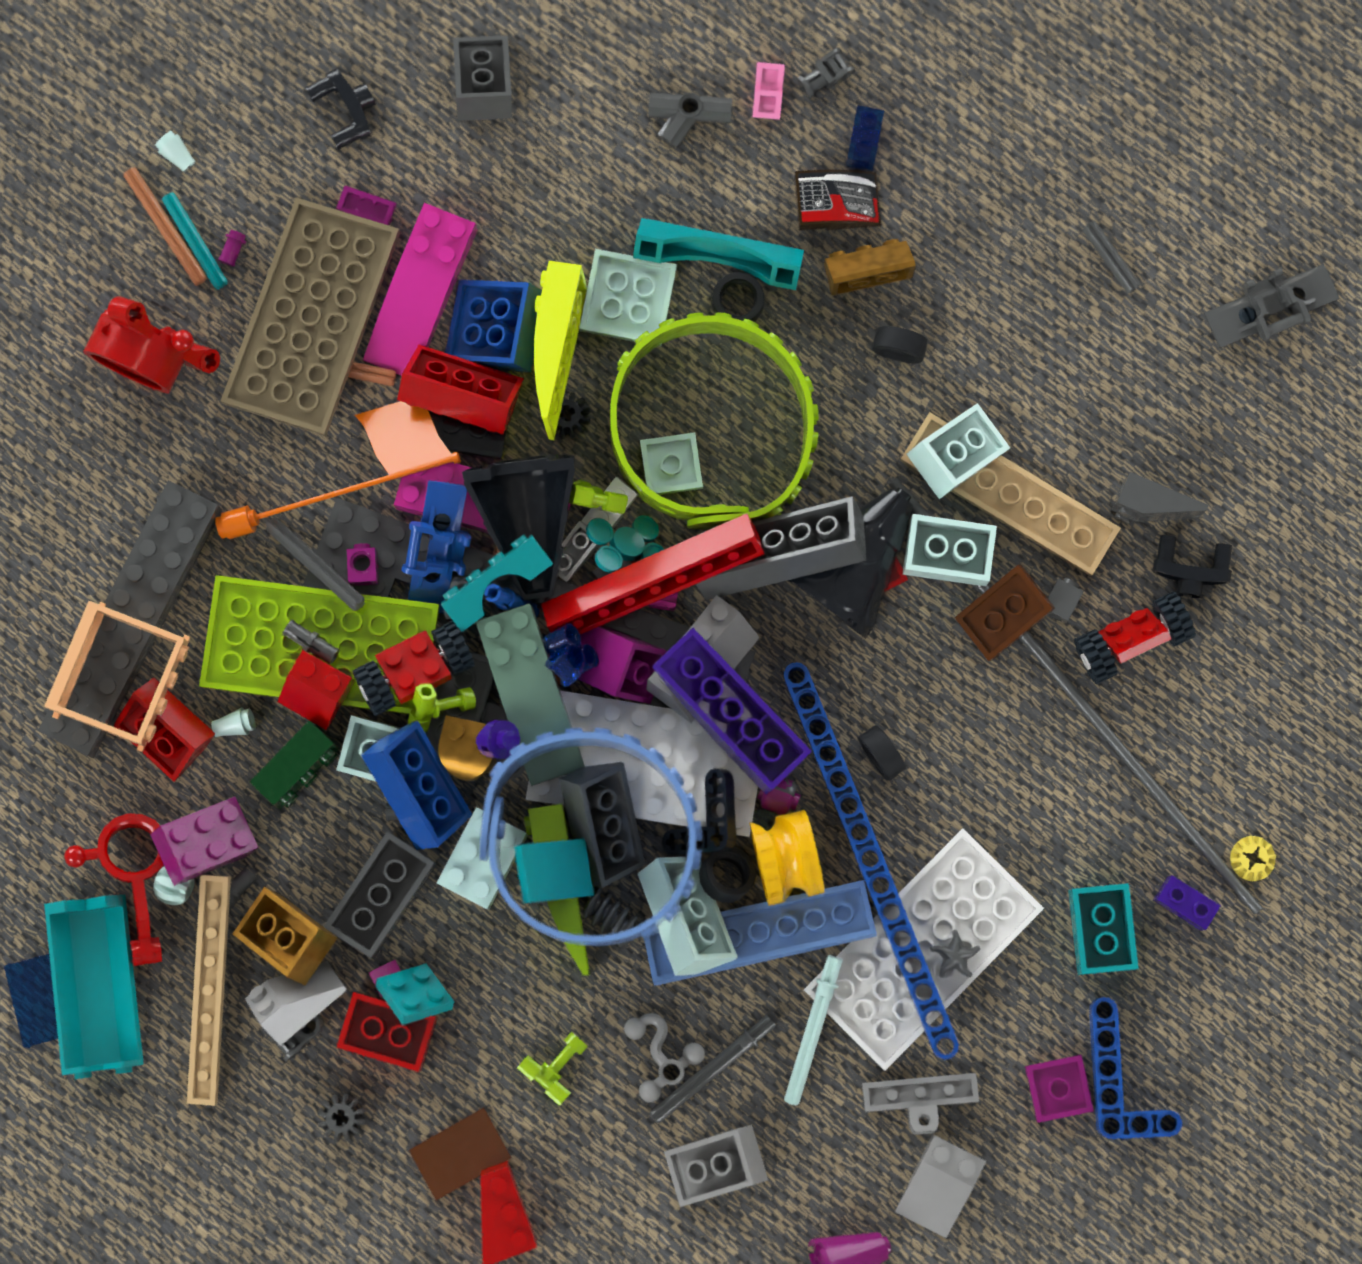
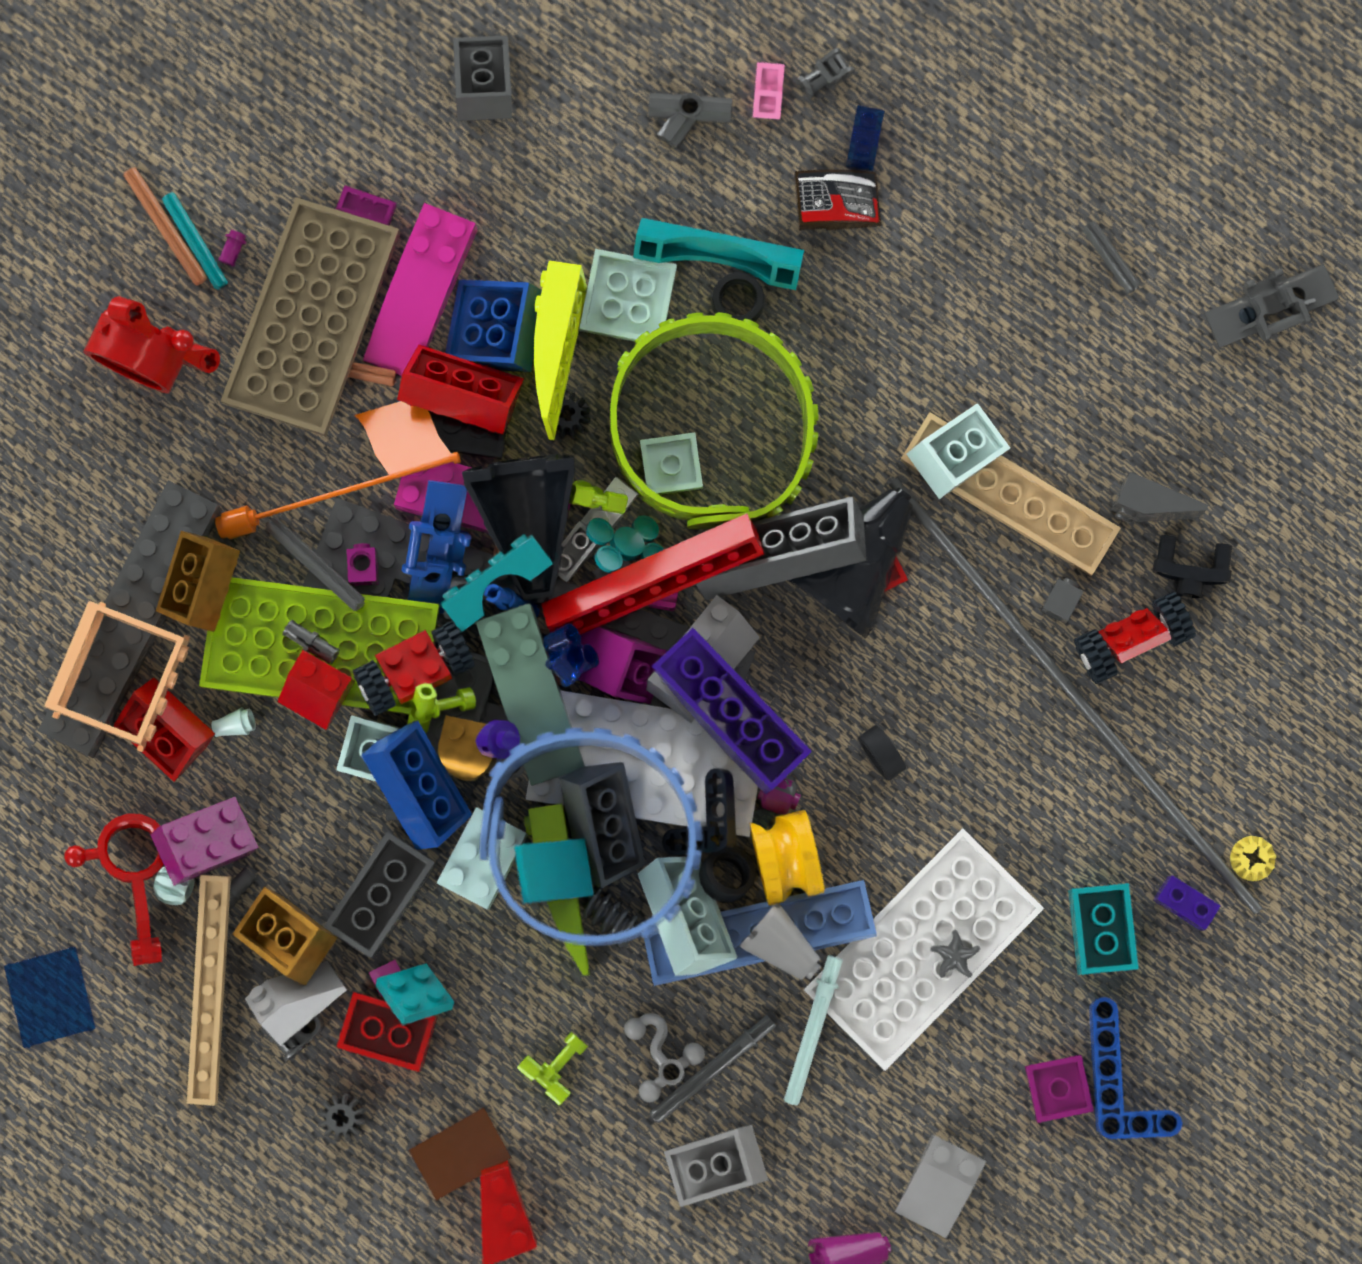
teal panel [44,894,144,1080] -> none
light aqua cone [155,131,196,172] -> none
dark green brick [250,720,339,809] -> none
black connector [305,69,376,150] -> none
blue beam [784,662,959,1060] -> none
pearl gold slope [824,239,916,296] -> none
light grey plate [862,1073,979,1135] -> none
black tyre [872,326,928,364] -> none
light aqua brick [903,514,997,586] -> none
reddish brown plate [954,565,1056,661] -> none
none -> pearl gold brick [156,531,240,632]
none -> light grey cone [740,903,821,980]

